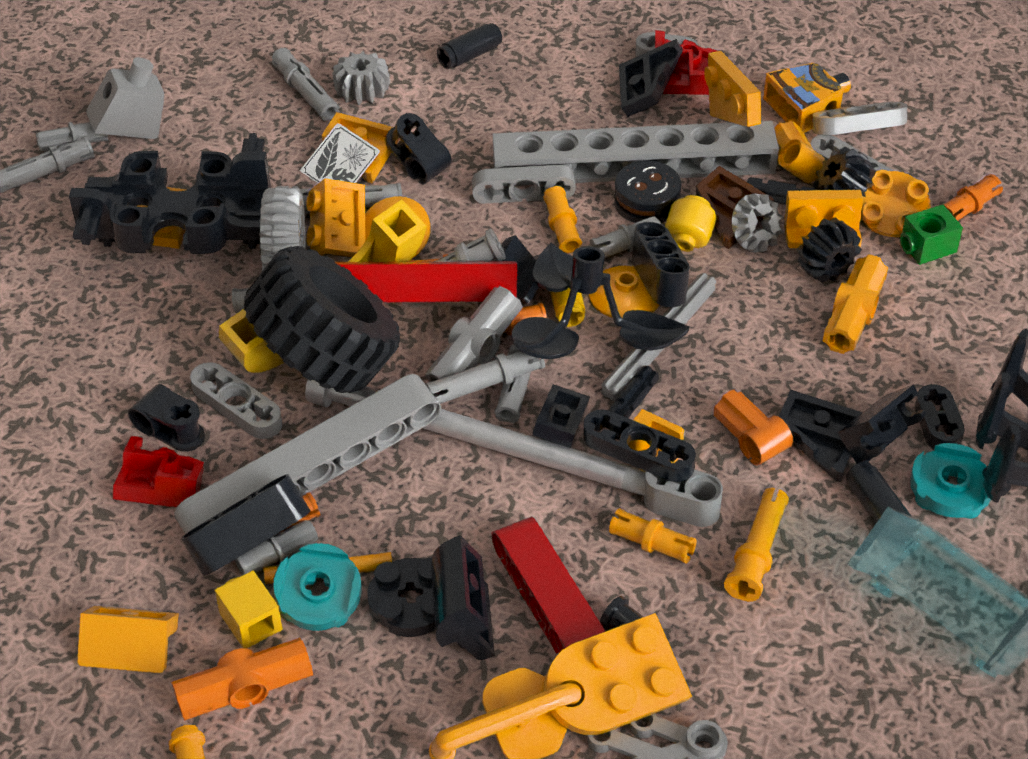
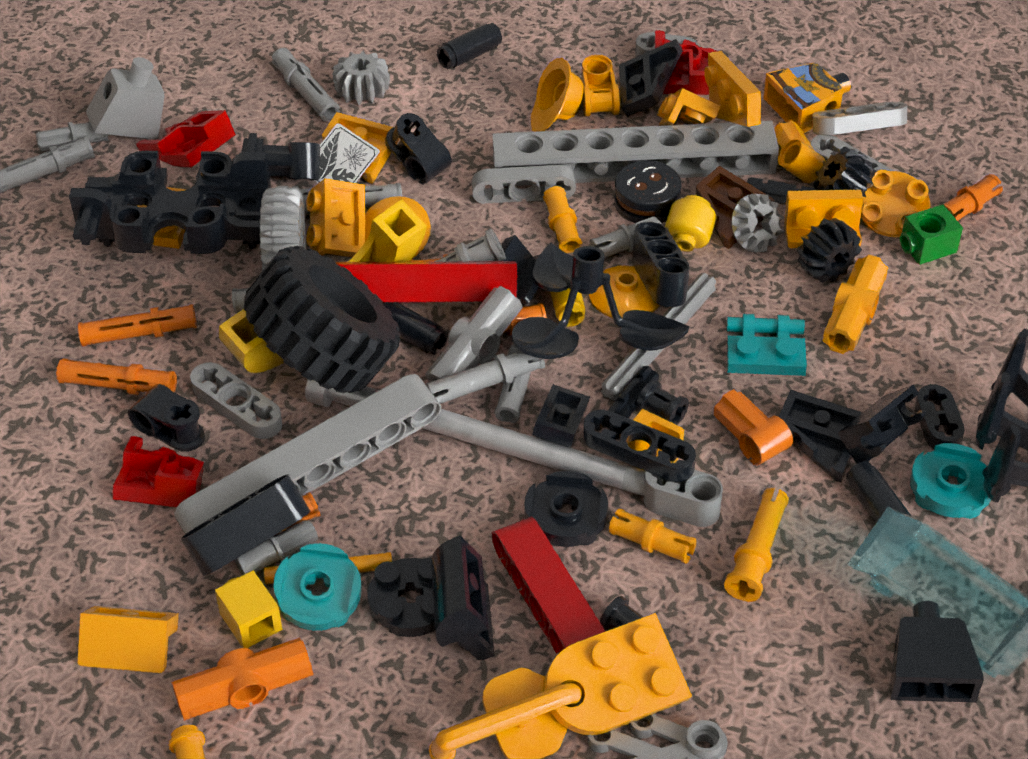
none -> orange pin [56,358,177,395]
none -> orange pin [78,304,197,347]
none -> red slope [136,110,236,168]
none -> black piece [264,142,320,180]
none -> black piece [382,302,448,355]
none -> black plate [524,471,608,547]
none -> light orange piece [531,57,584,132]
none -> light orange piece [582,54,620,117]
none -> black bush [636,380,689,425]
none -> light orange bracket [657,88,721,126]
none -> teal plate [727,313,807,376]
none -> black torso [890,601,984,703]

